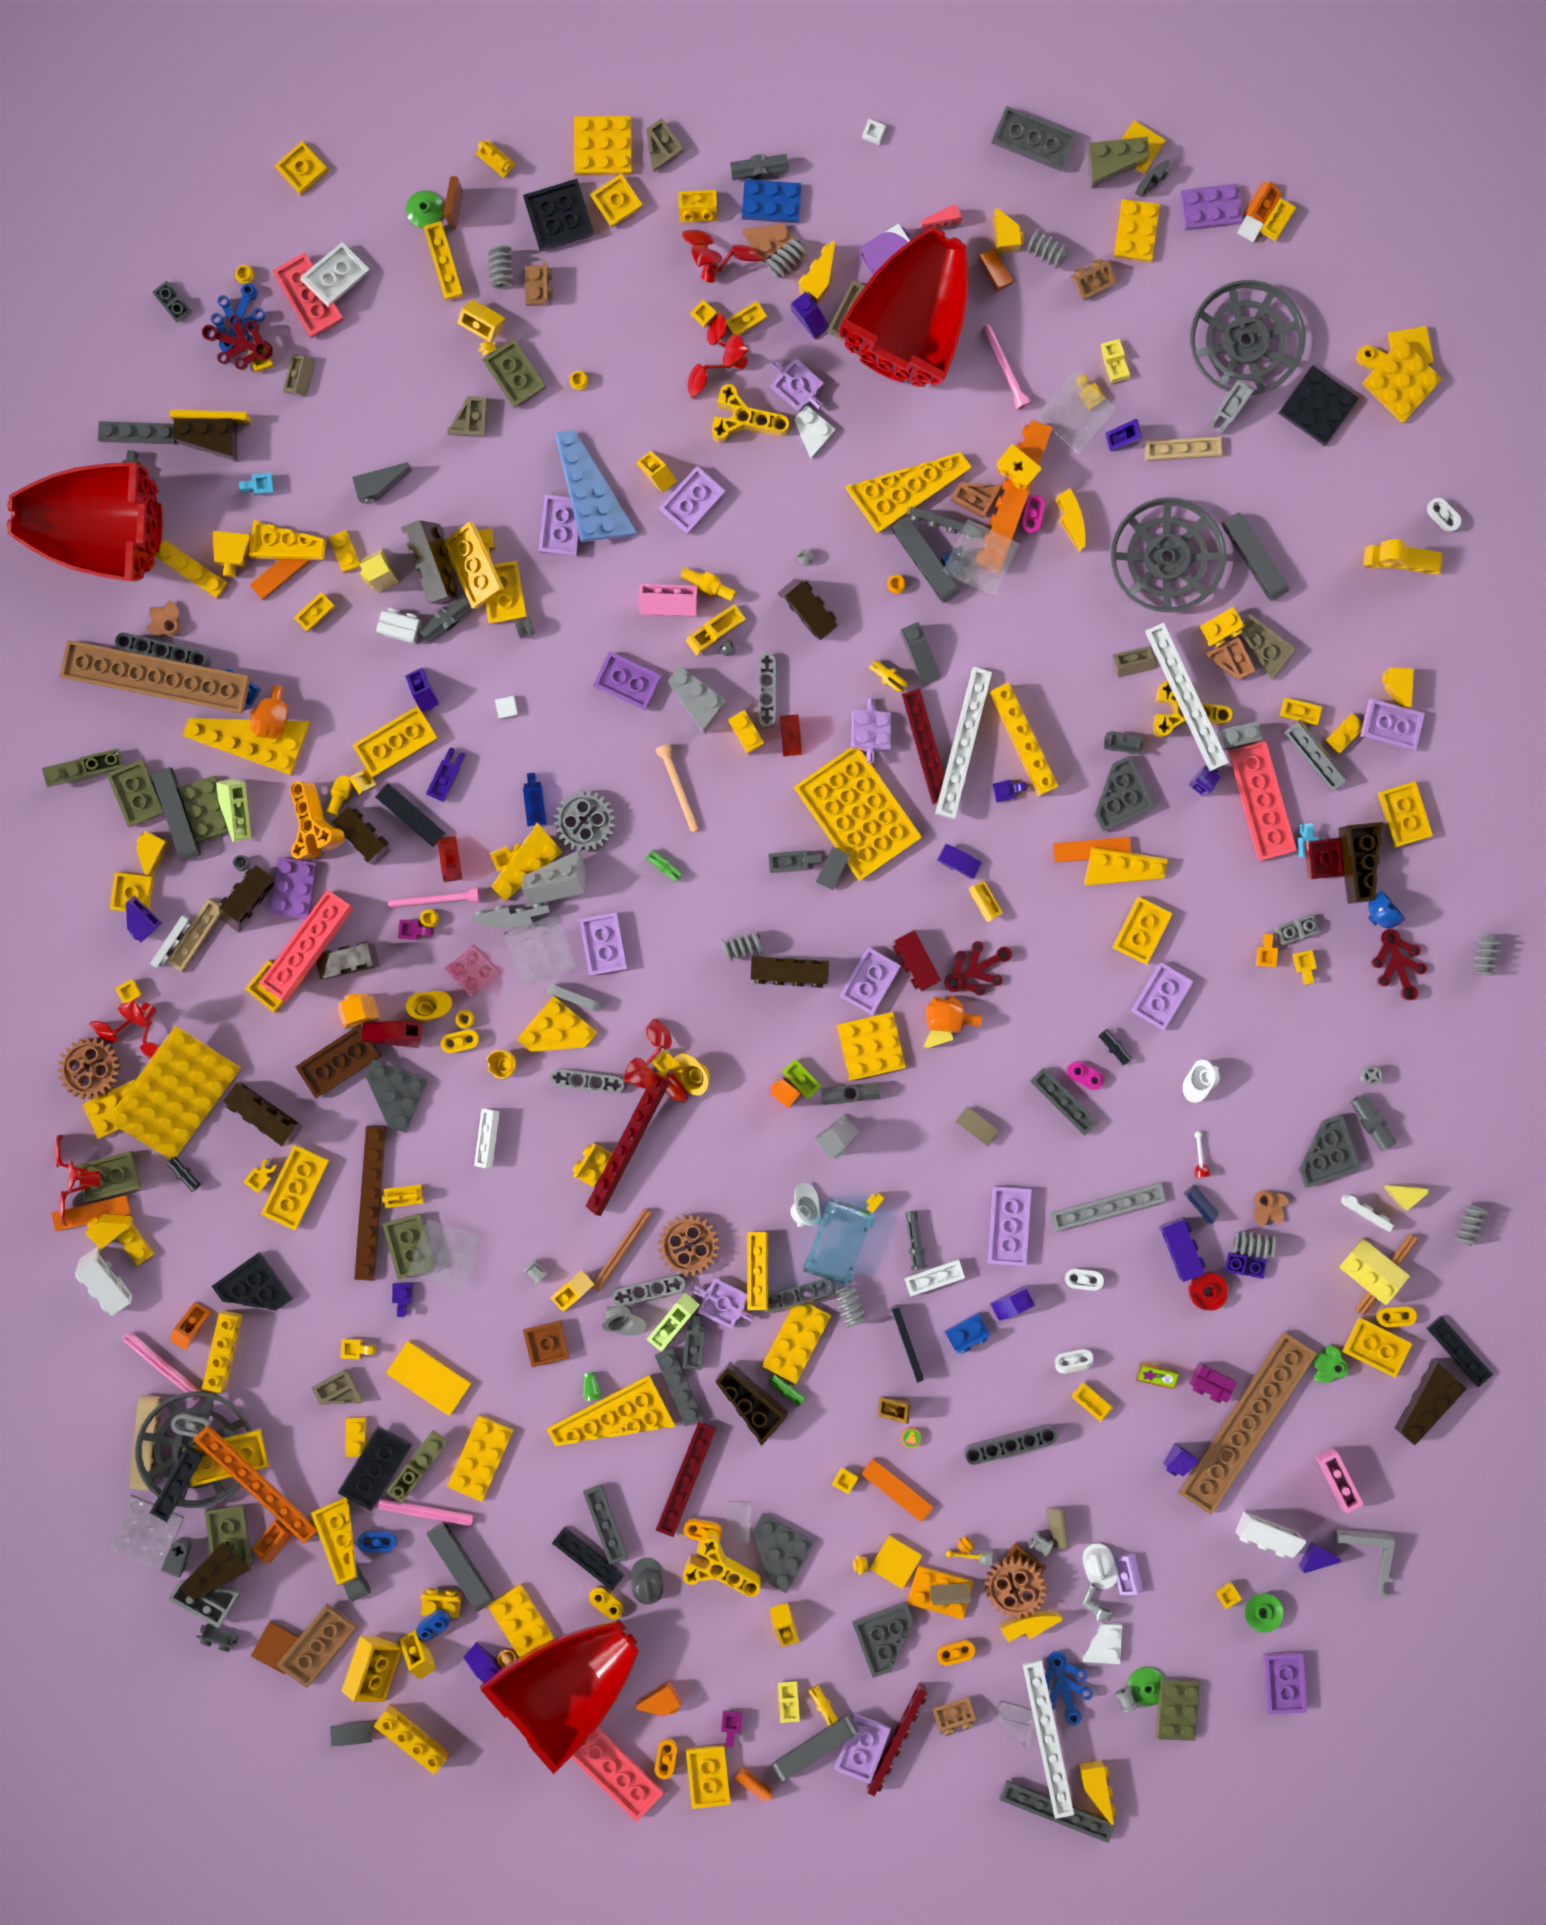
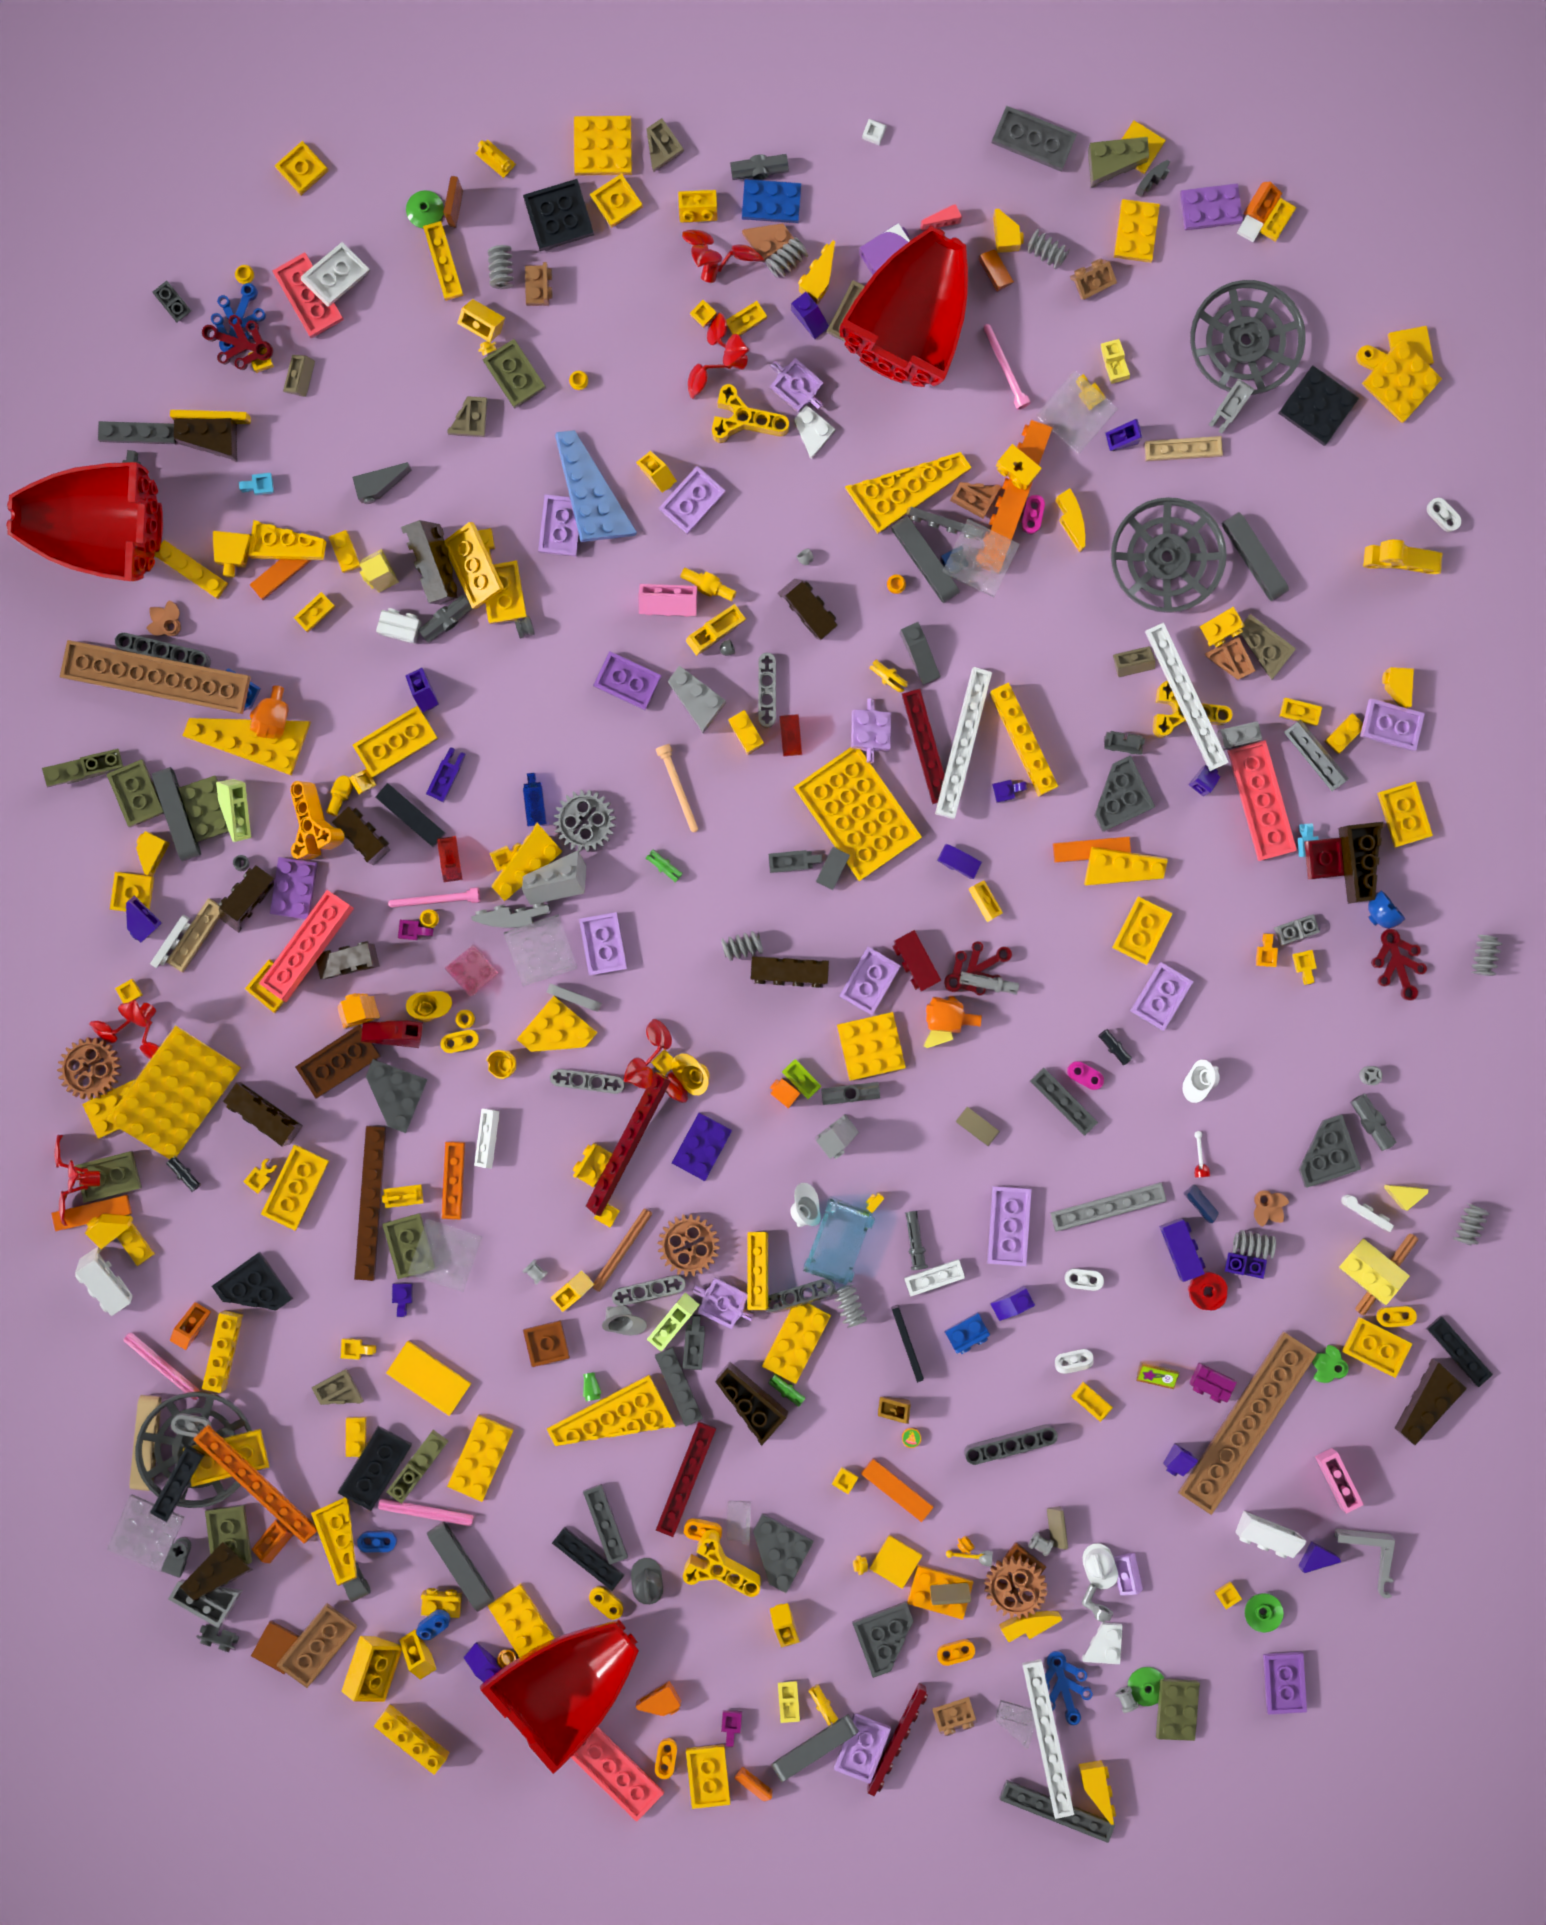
dark grey slope [330,1721,372,1747] -> none
white tile [495,696,518,719] -> none
none -> orange tile [441,1142,465,1220]
none -> yellow plate [594,1204,620,1228]
none -> dark purple plate [672,1112,732,1181]
none -> light grey pin [960,972,1019,995]

